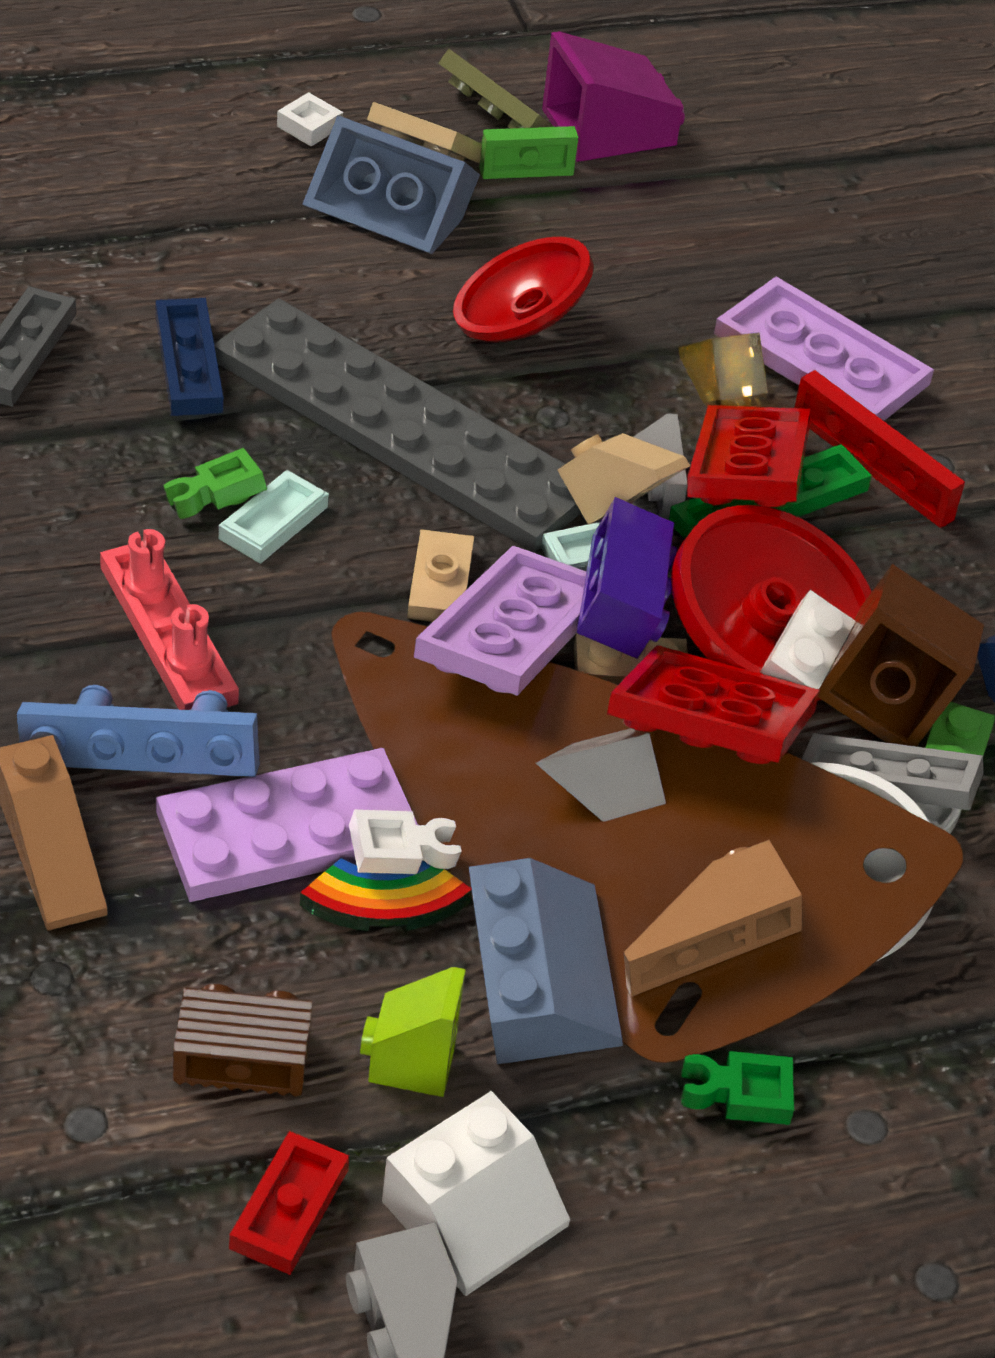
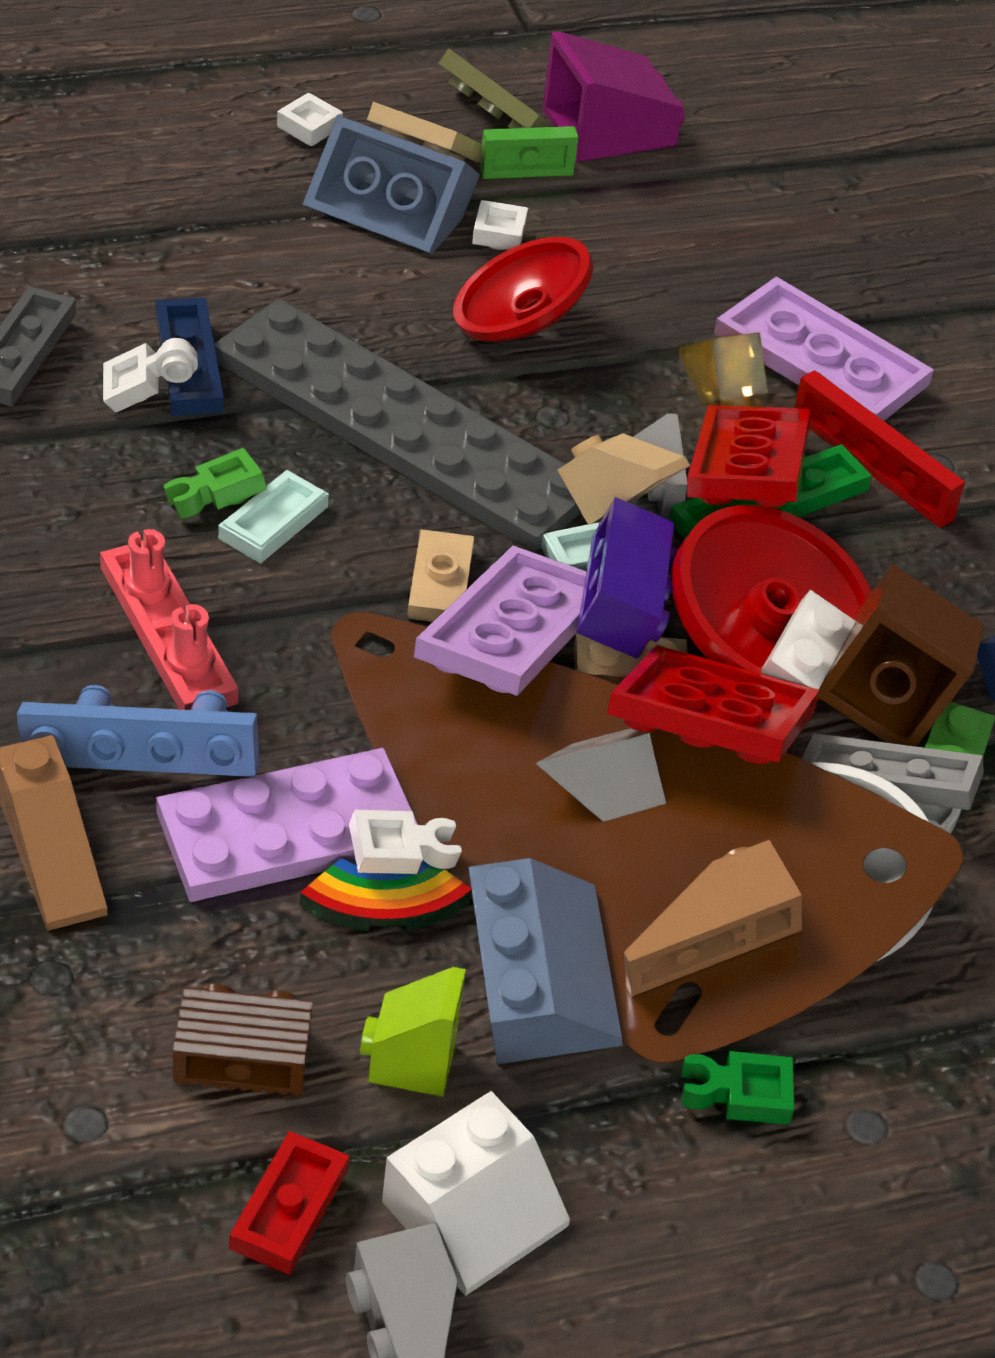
none -> white plate [103,338,198,413]
none -> white plate [472,200,528,250]

